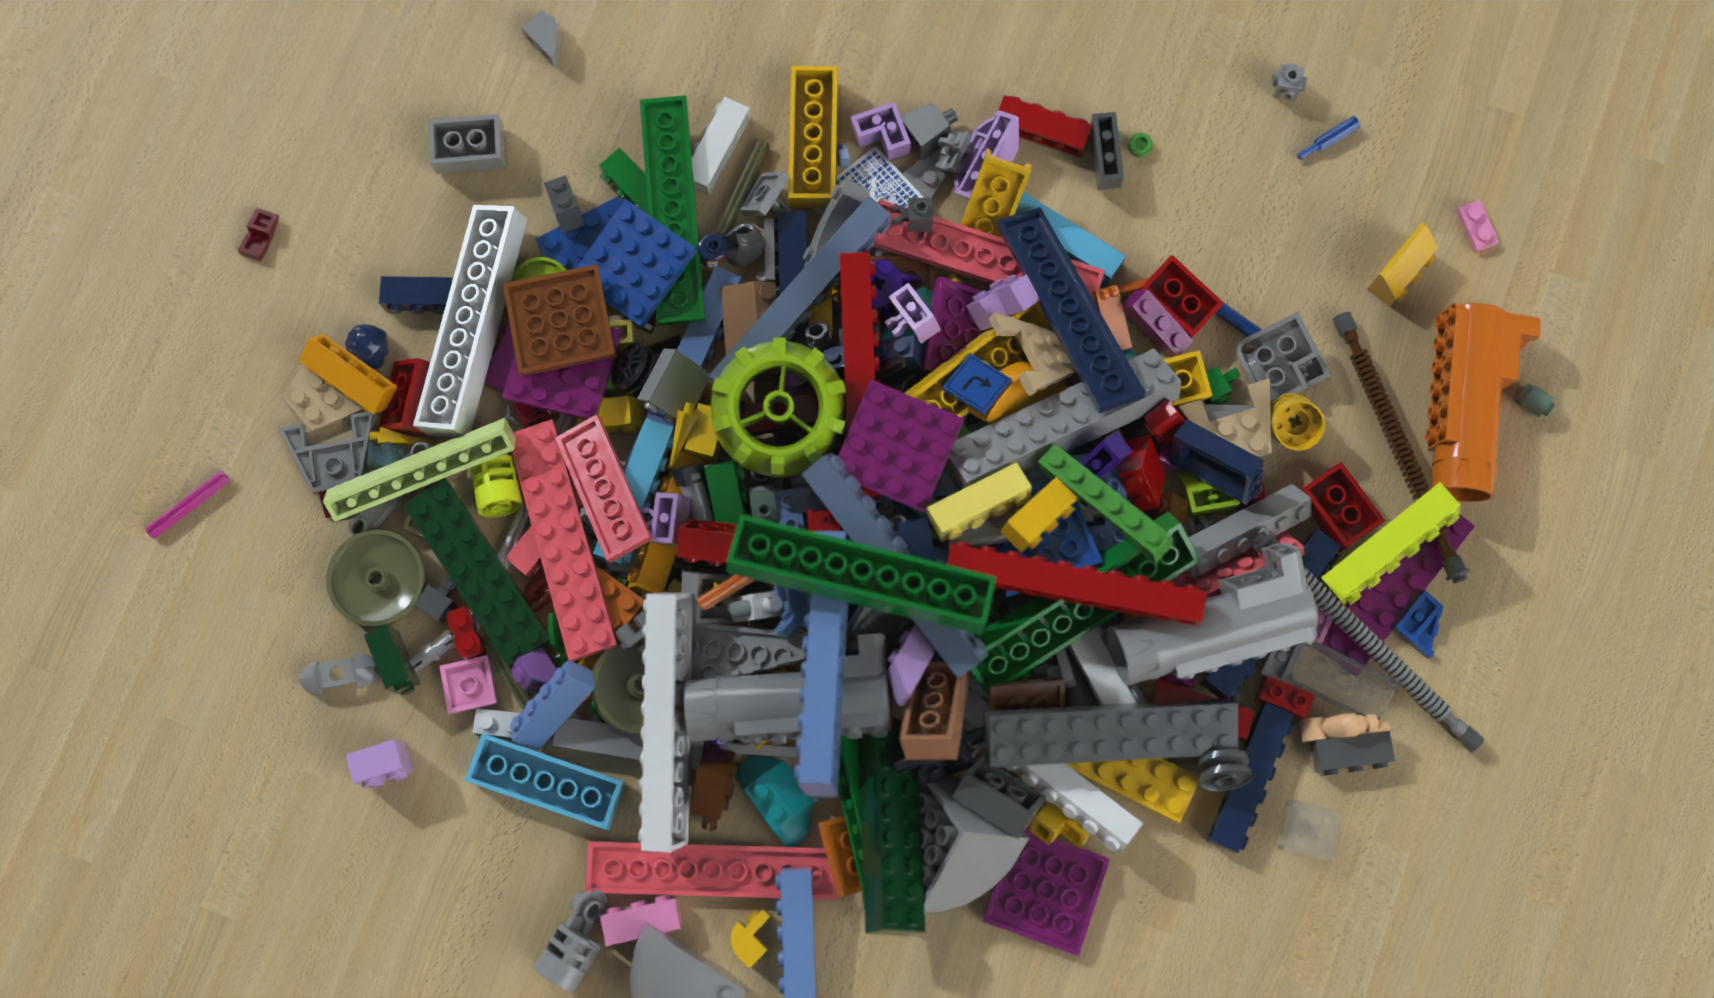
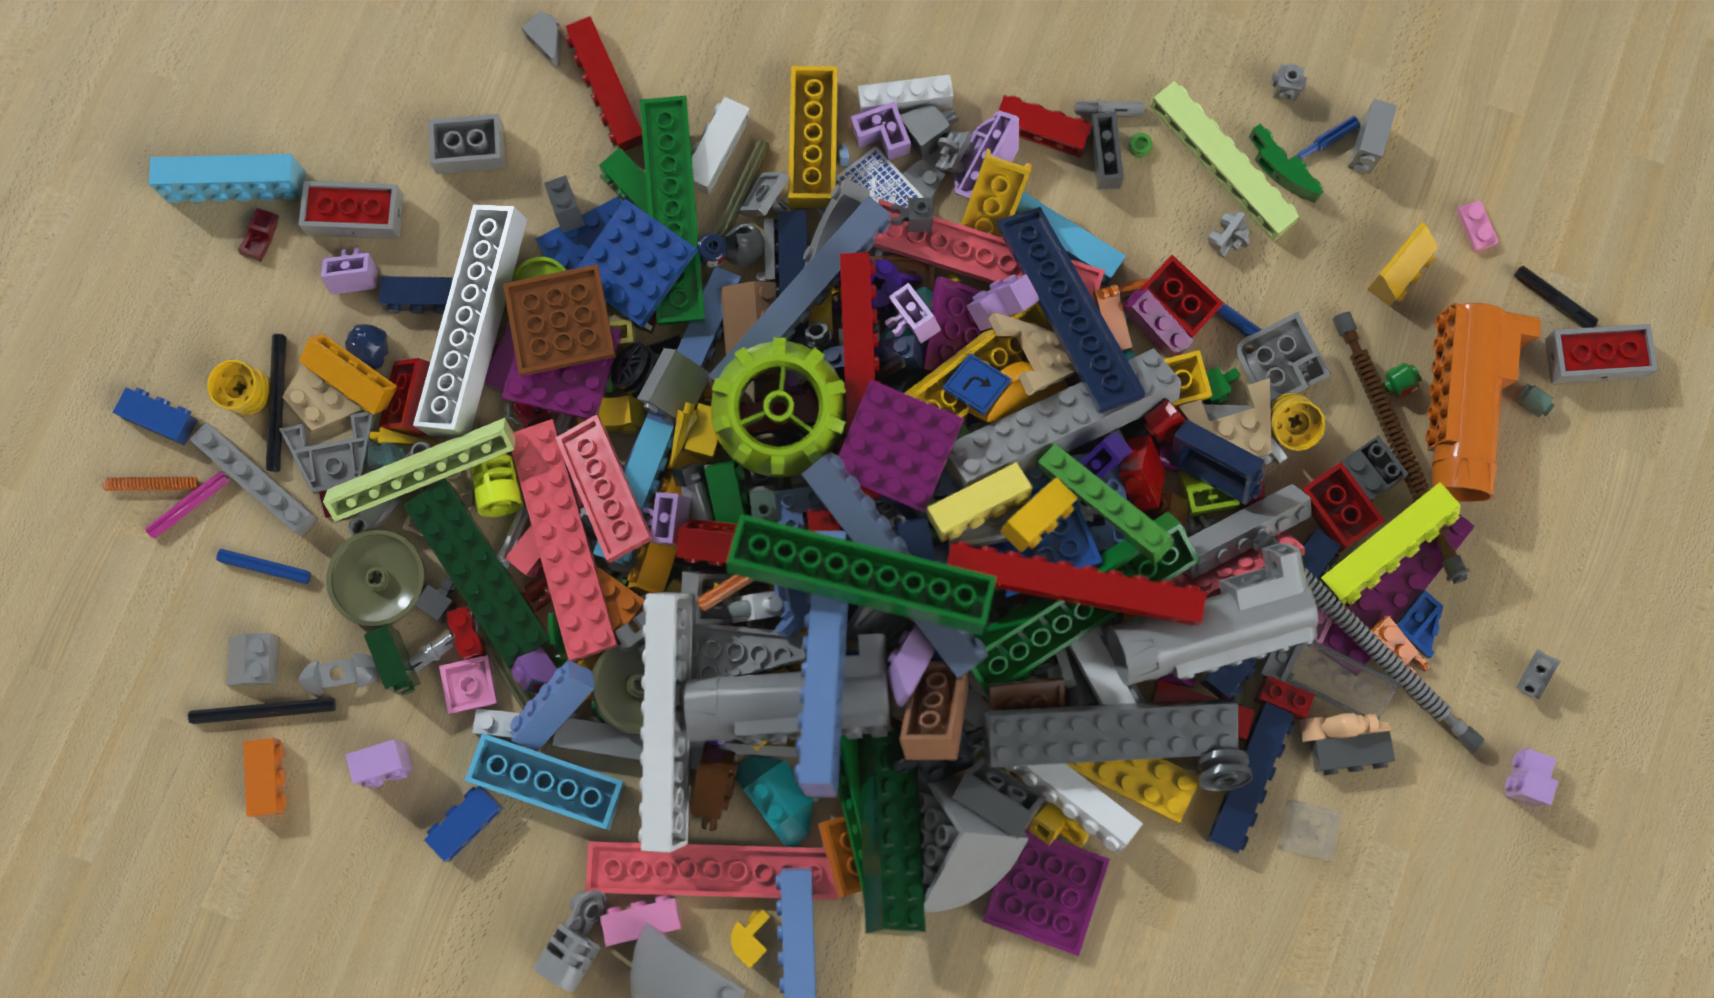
none -> orange piece [102,476,202,491]
none -> blue brick [112,387,198,446]
none -> medium azure brick [149,154,306,203]
none -> black axle [188,698,336,724]
none -> light grey brick [189,422,319,537]
none -> yellow wheel [207,360,270,416]
none -> blue axle [216,549,311,584]
none -> light grey slope [227,633,280,686]
none -> orange brick [243,738,287,817]
none -> black axle [266,334,286,472]
none -> brick [299,181,404,239]
none -> lavender brick [321,247,378,295]
none -> blue brick [424,786,504,862]
none -> red brick [564,16,643,152]
none -> white brick [858,75,953,114]
none -> light grey axle [1074,99,1145,116]
none -> yellowish green brick [1150,81,1300,242]
none -> light grey hips [1208,211,1251,258]
none -> green slope [1249,123,1323,203]
none -> white tile [1261,438,1288,465]
none -> dark grey slope [1339,435,1409,502]
none -> light grey brick [1348,99,1397,174]
none -> orange hinge [1371,616,1430,676]
none -> green head [1383,363,1422,398]
none -> lavender brick [1505,748,1558,807]
none -> black axle [1514,265,1598,328]
none -> light grey hips [1516,649,1561,699]
none -> brick [1545,324,1658,384]

